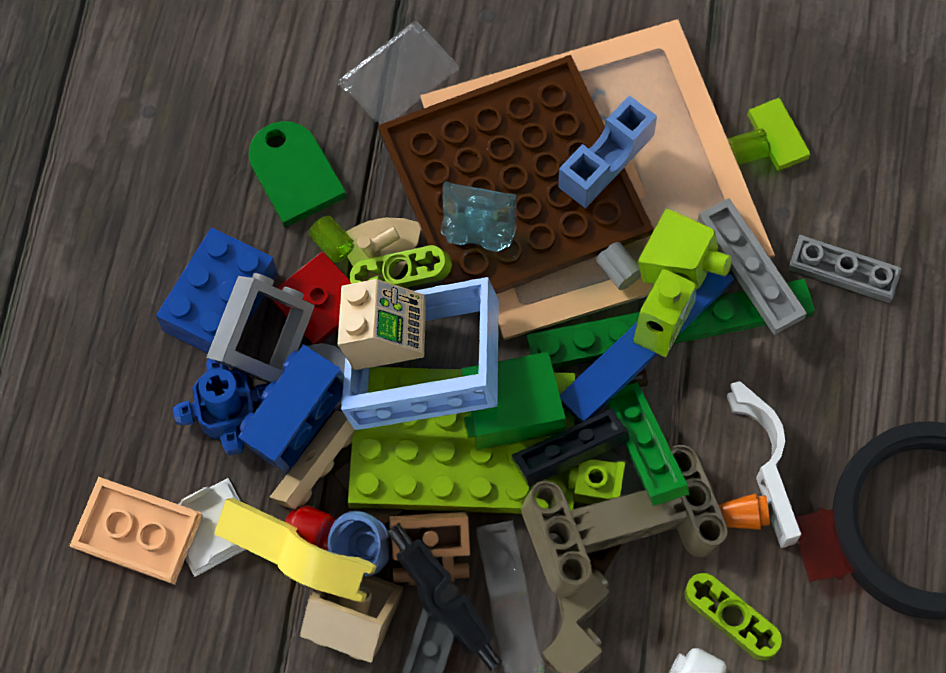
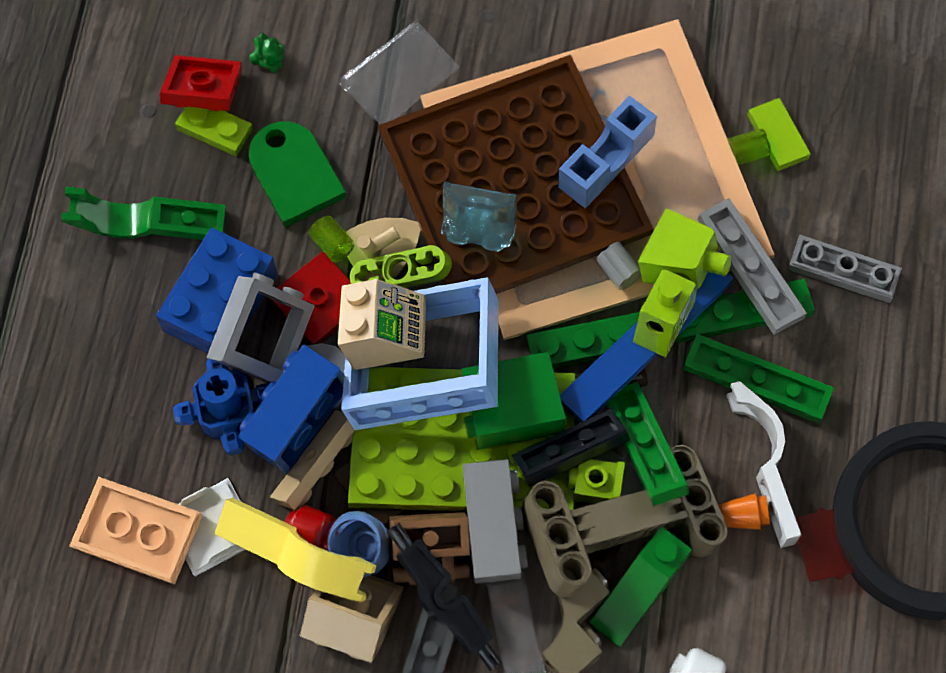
lime beam [685,573,782,660] -> none
none -> green piece [61,186,226,240]
none -> red plate [160,55,242,111]
none -> lime plate [175,107,253,157]
none -> green plant [249,33,285,73]
none -> light grey brick [463,459,528,584]
none -> green slope [589,526,692,648]
none -> green plate [683,334,834,424]

